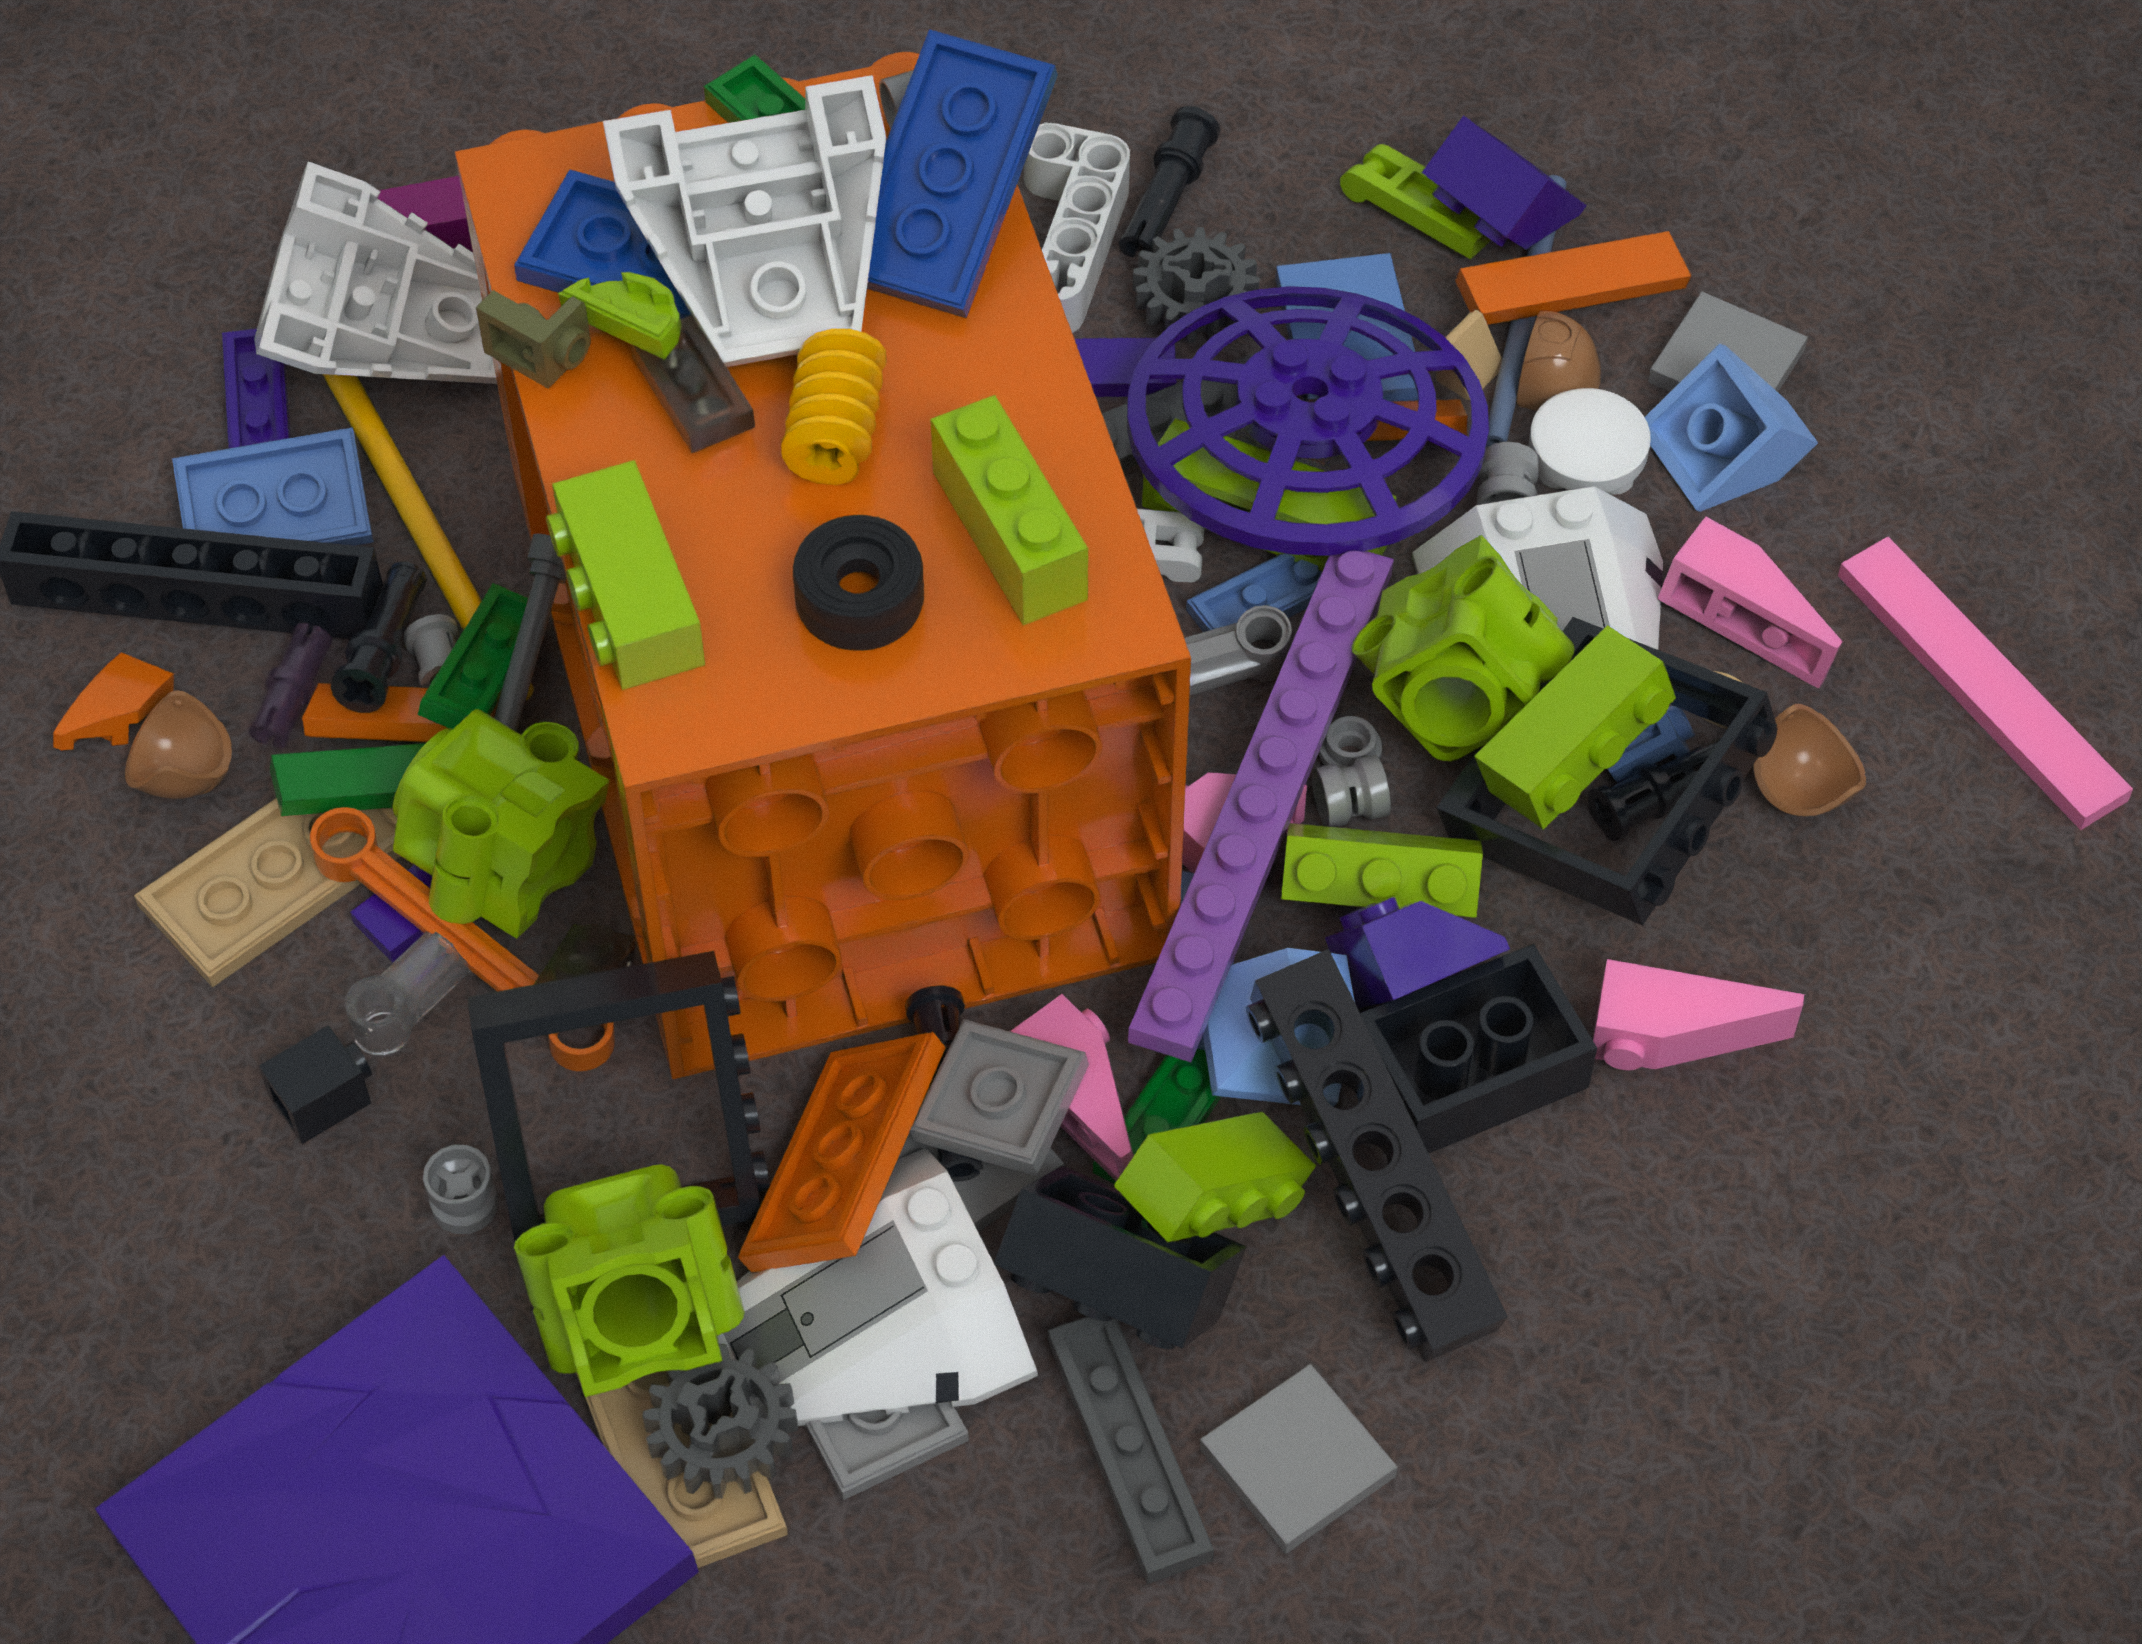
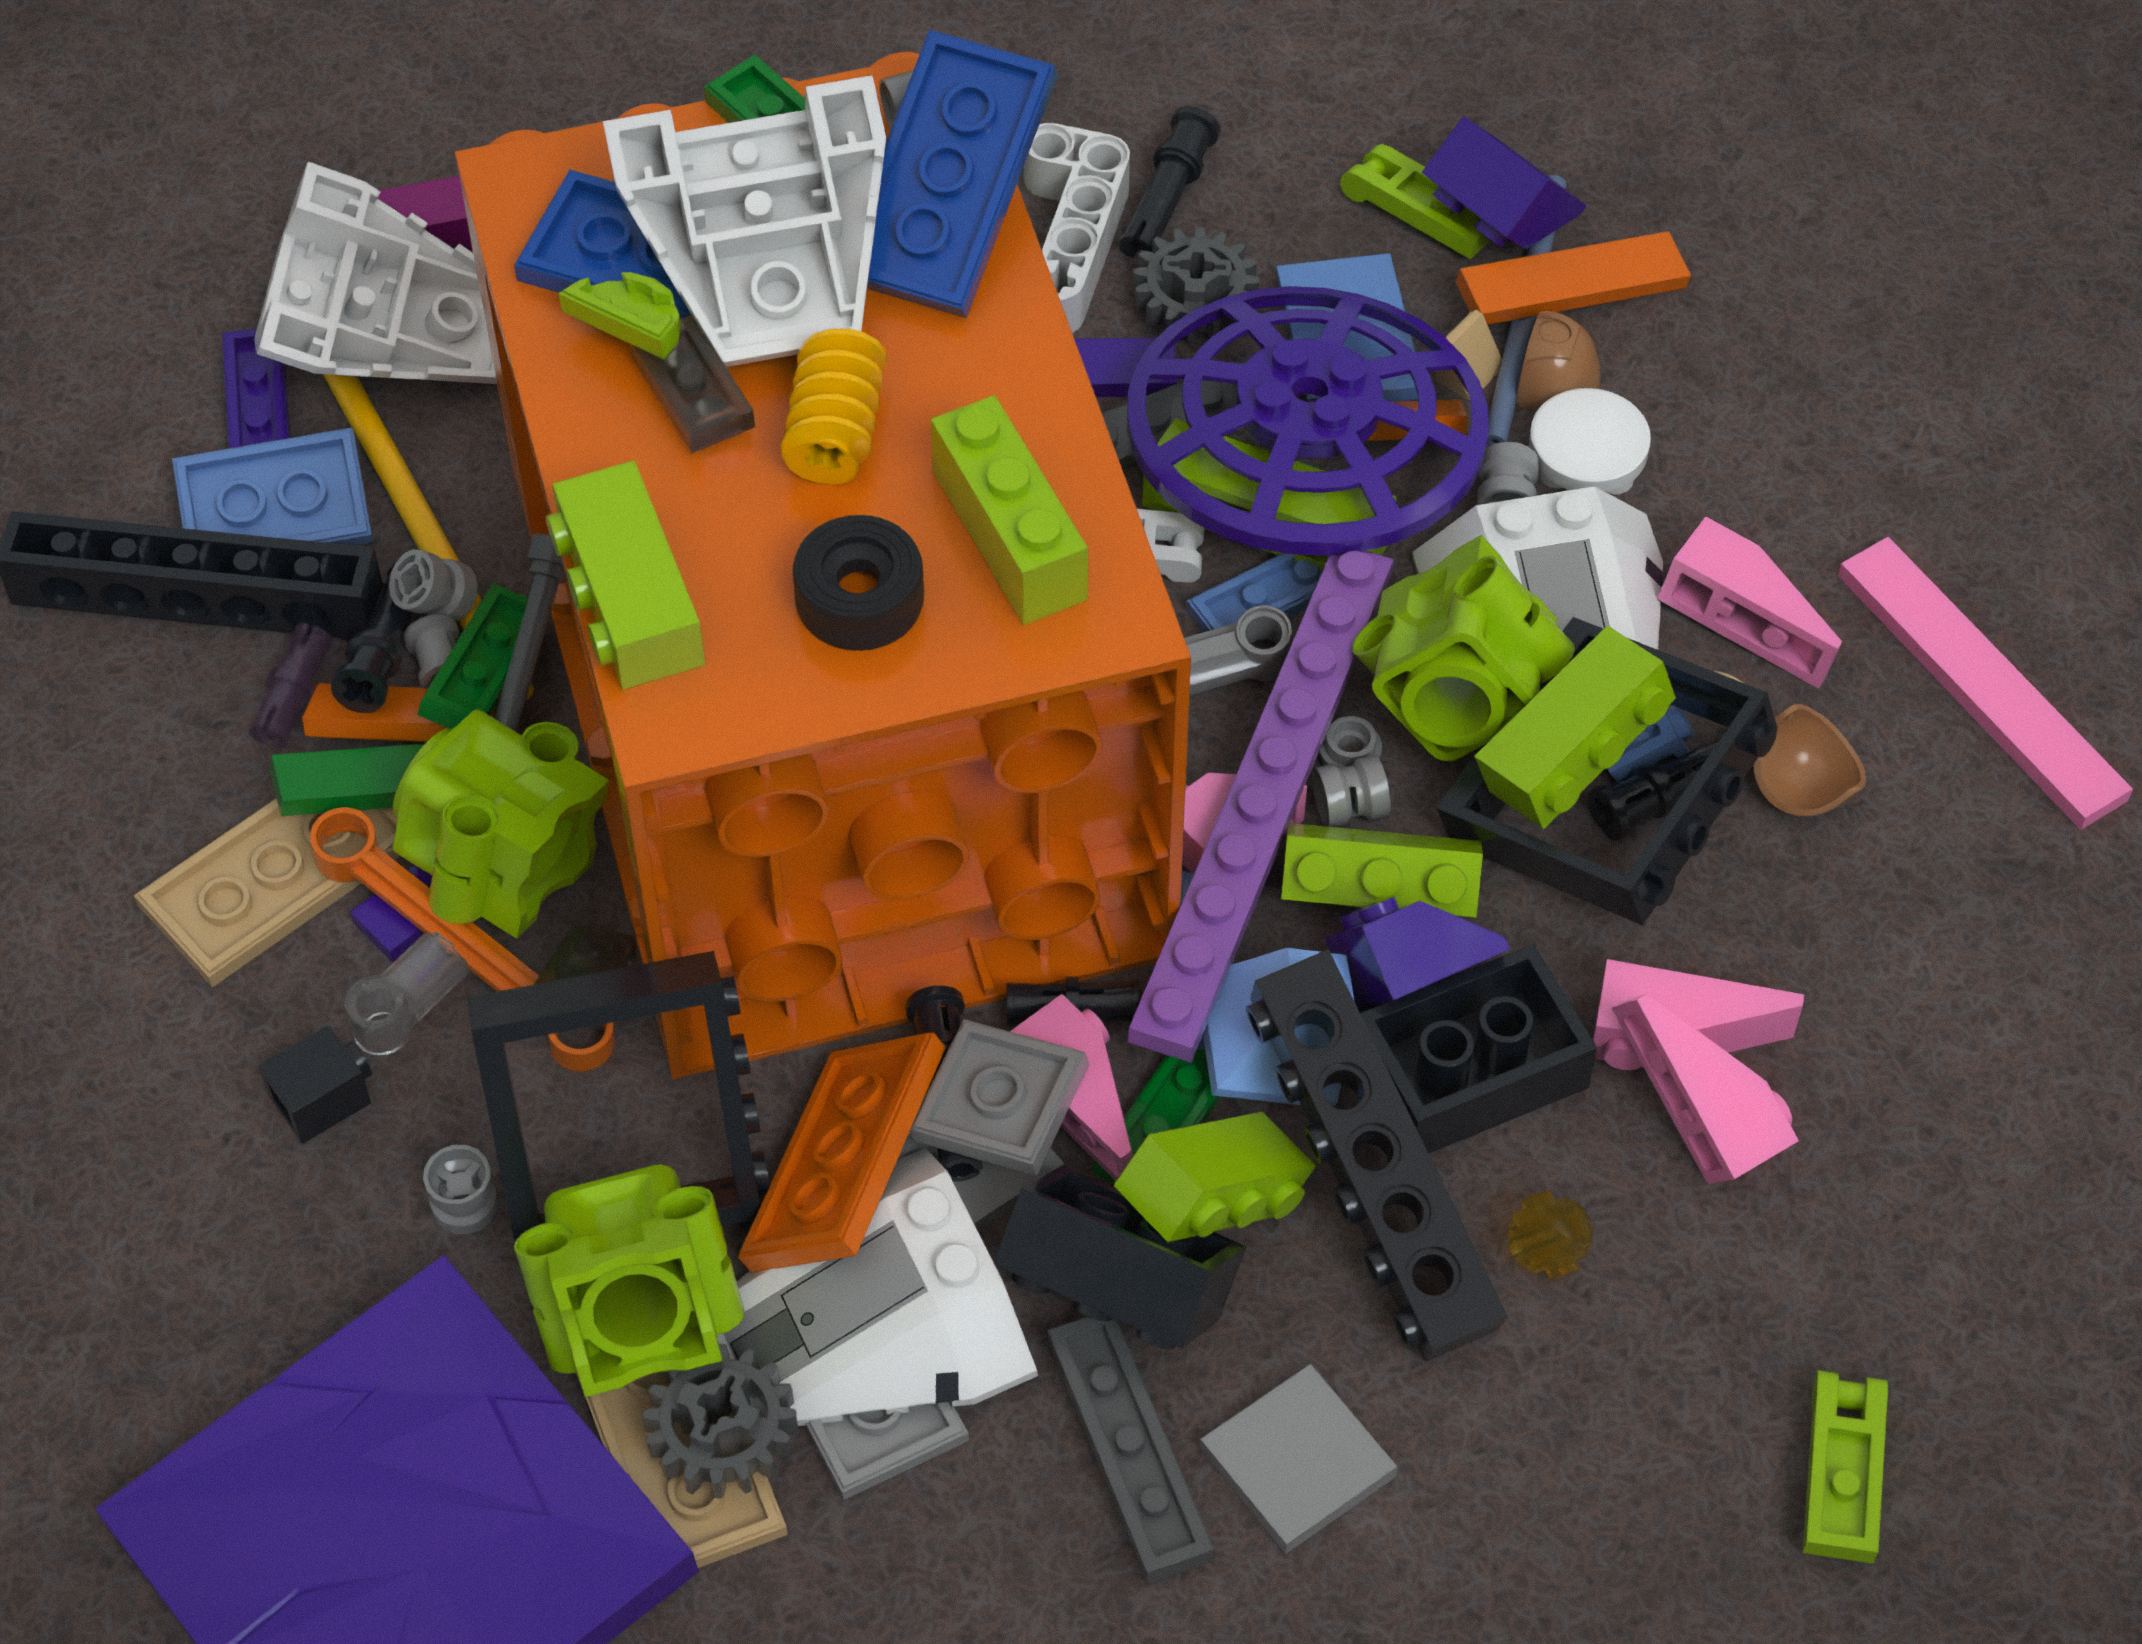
orange slope [53,652,174,751] -> none
medium nougat helmet [125,690,232,799] -> none
olive bracket [476,290,591,389] -> none
light blue slope [1645,343,1818,512] -> none
light grey tile [1648,292,1808,392] -> none
none -> light grey wheel [389,549,478,622]
none -> black pin [1006,976,1139,1025]
none -> clear yellow gear [1507,1190,1593,1280]
none -> bright pink slope [1612,993,1799,1184]
none -> lime plate [1802,1369,1888,1564]

